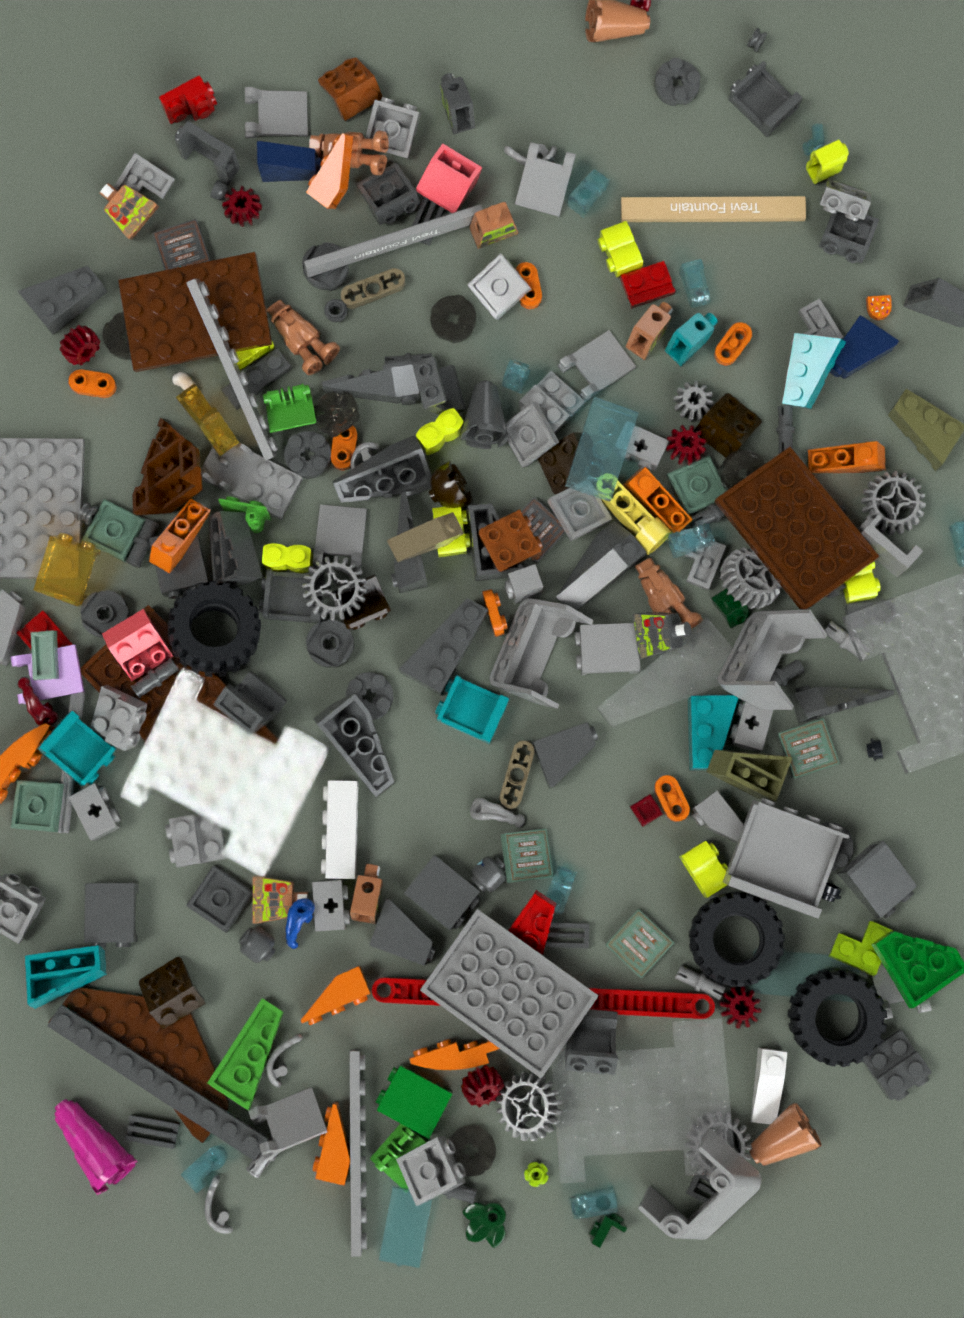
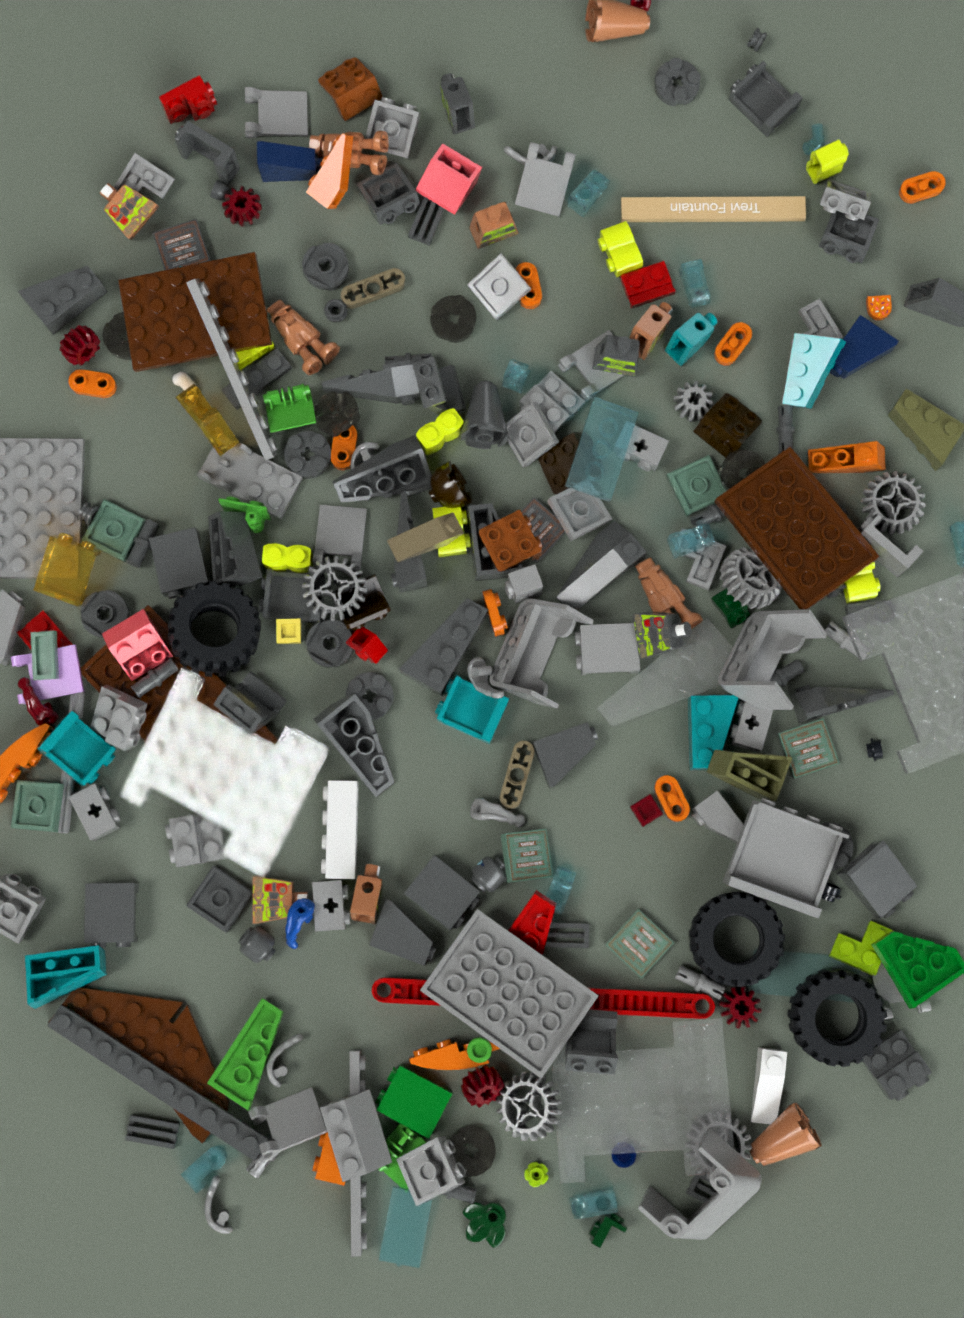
dark pink cone [54,1099,138,1195] -> none
reddish brown wedge [132,418,202,515] -> none
dark brown bracket [139,957,206,1029] -> none
orange slope [149,499,211,574] -> none
orange slope [301,966,372,1026] -> none
light grey tile [304,205,483,277] -> none
light yellow beam [595,474,672,555] -> none
orange slope [623,467,693,536] -> none
dark red gear [666,425,706,465] -> none
neon yellow brick [679,841,728,898] -> none
none -> light yellow tile [276,618,301,644]
none -> light grey slope [320,1089,392,1182]
none -> red brick [345,627,388,664]
none -> light grey piece [467,657,504,698]
none -> bright green tile [467,1037,492,1063]
none -> dark grey torso [592,335,640,377]
none -> clear blue plate [611,1142,636,1168]
none -> orange plate [899,171,946,204]

